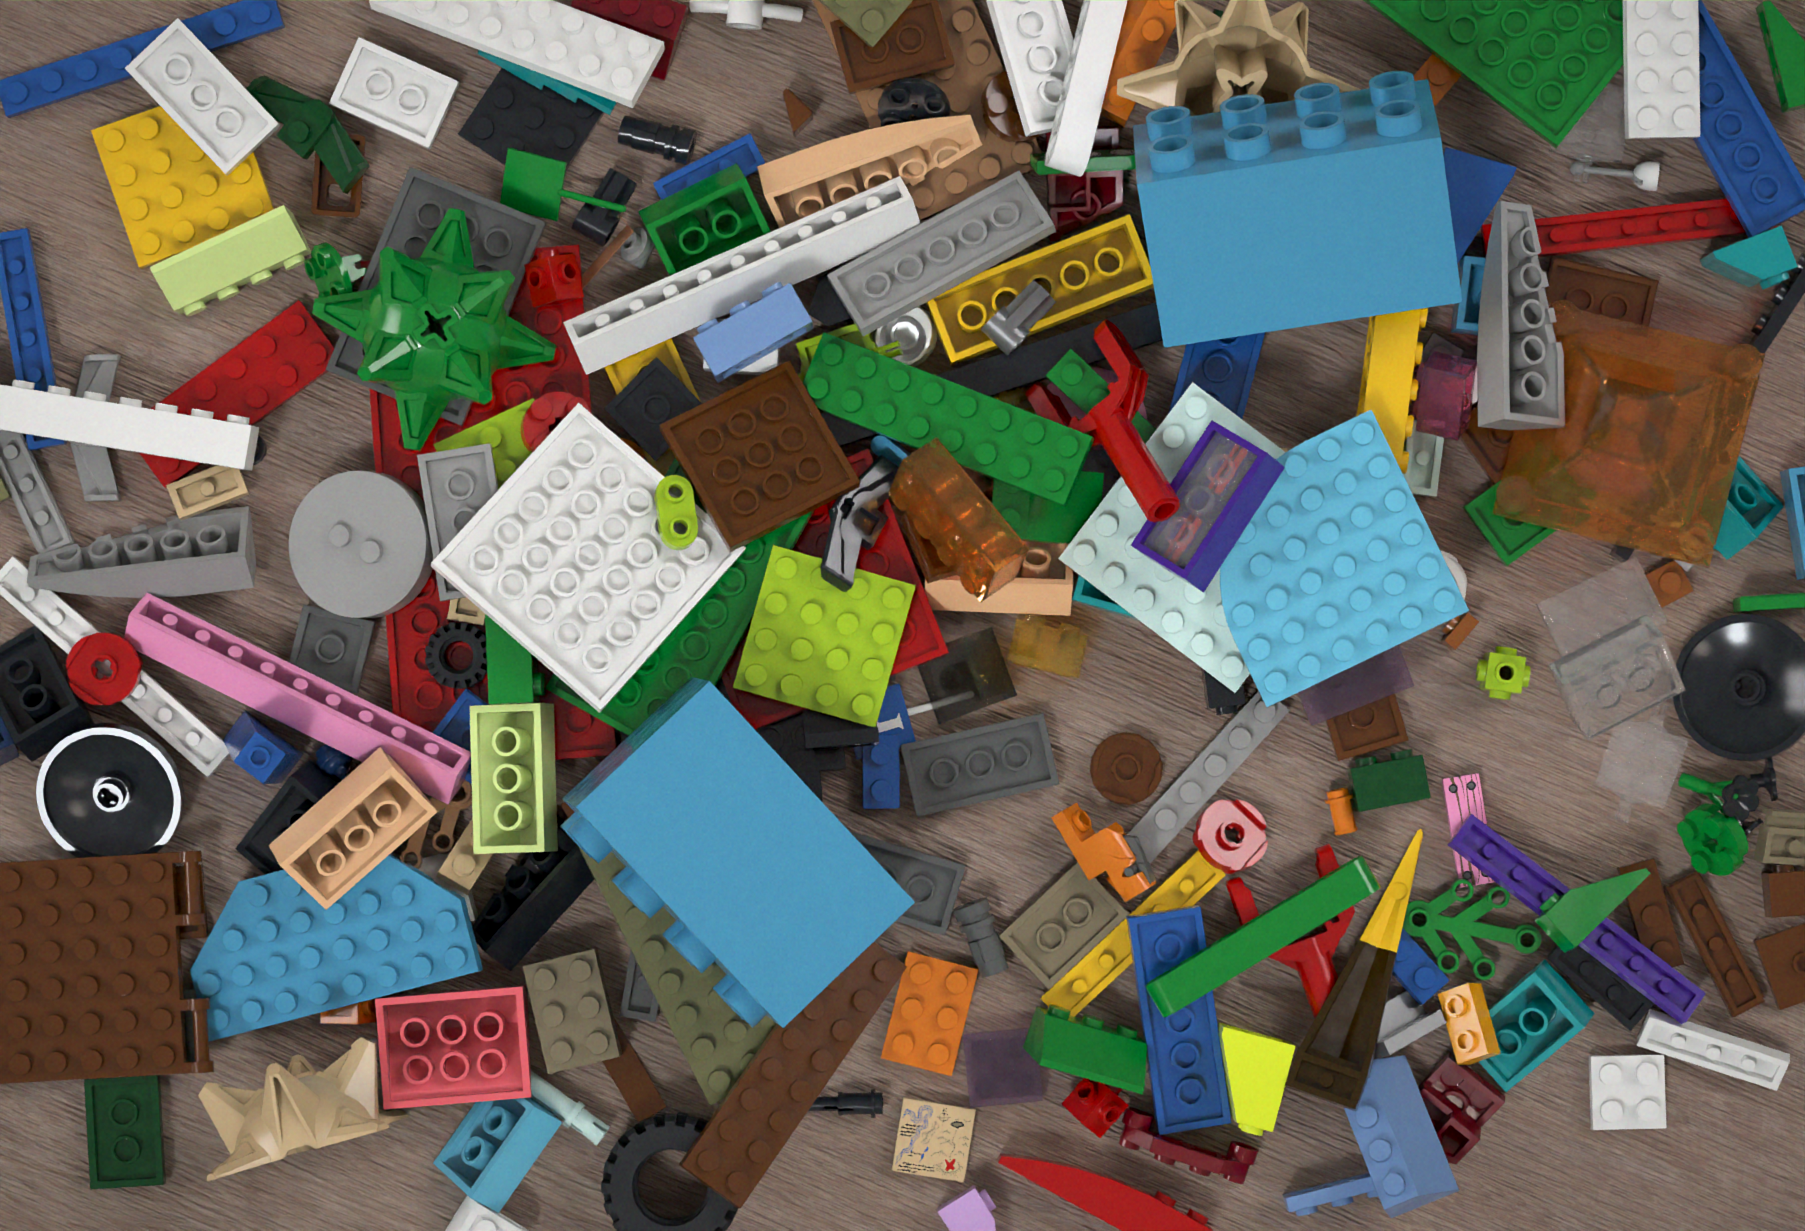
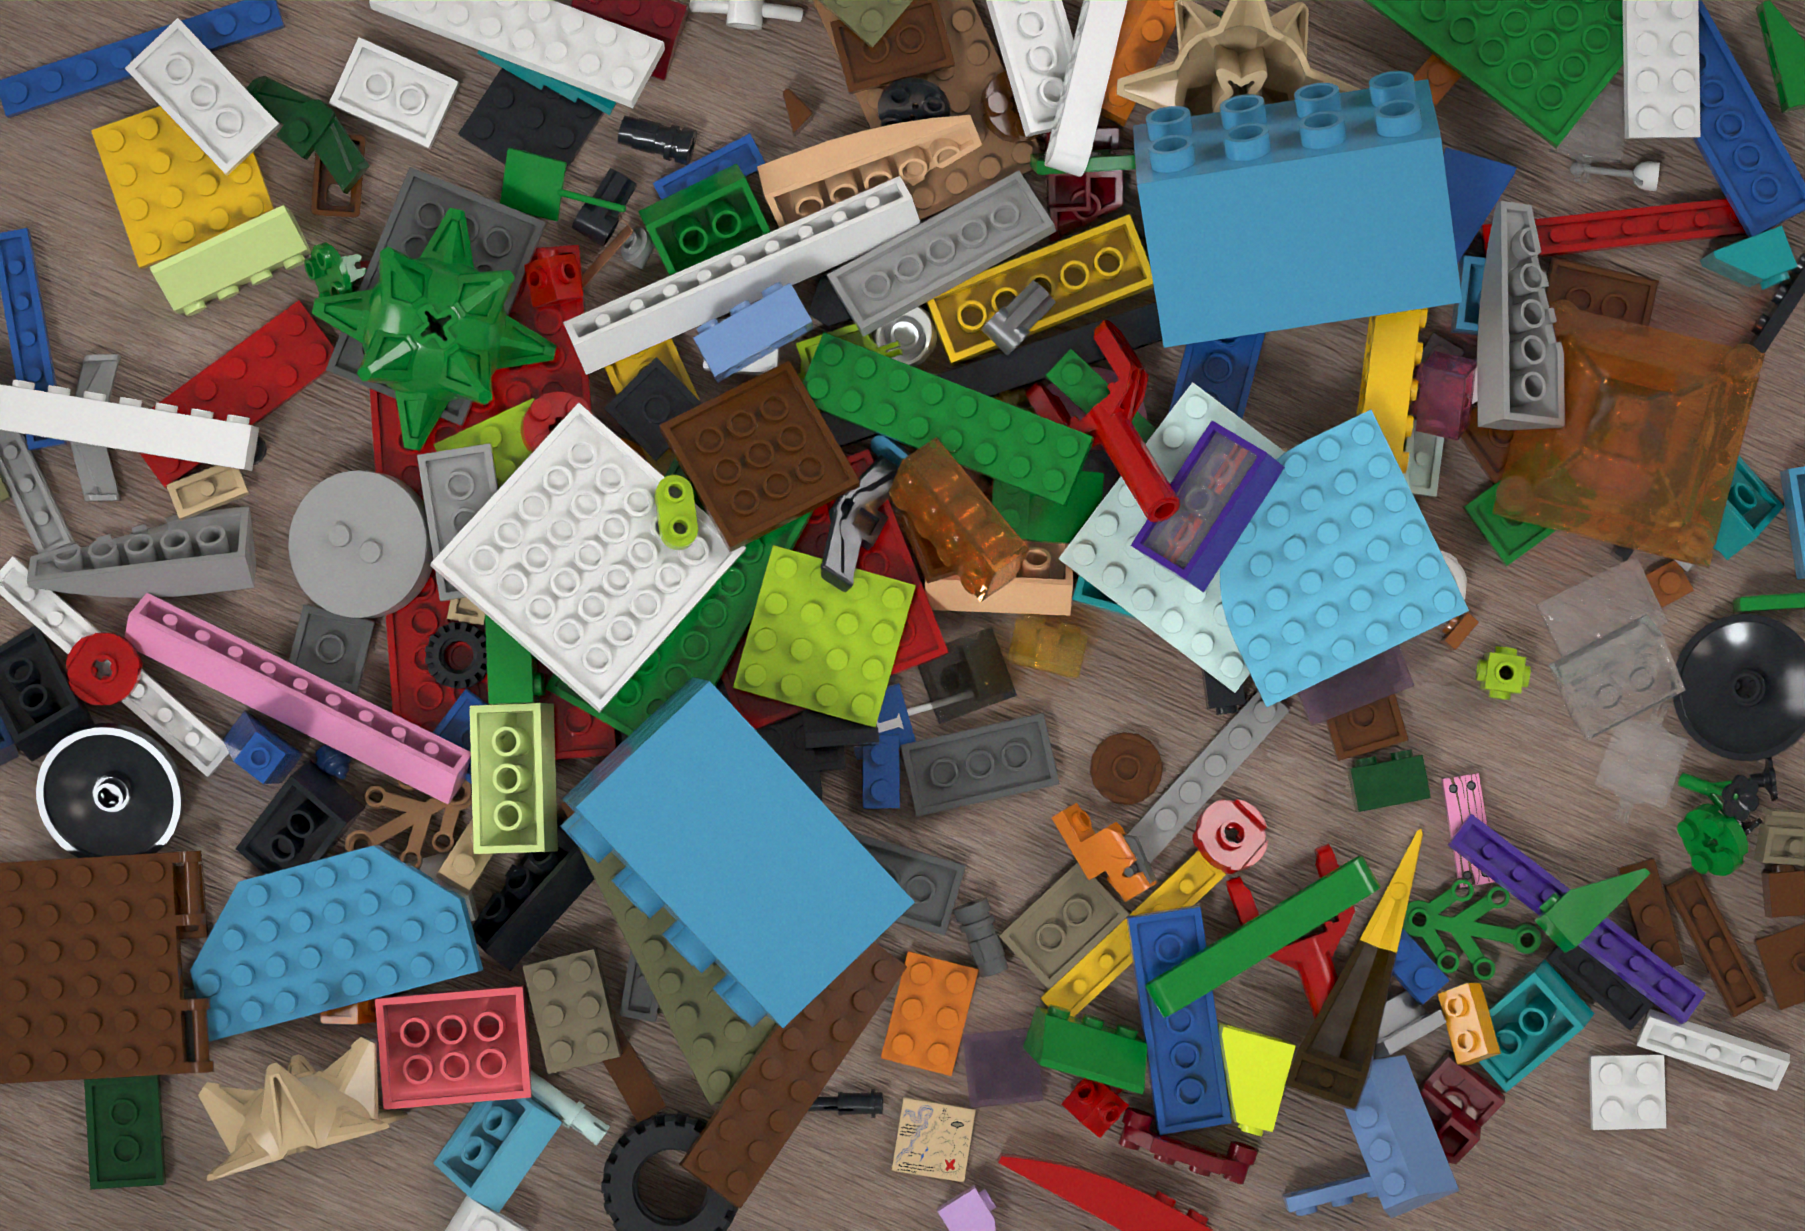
light nougat slope [269,747,438,910] -> none
orange pin [1324,787,1358,835] -> none

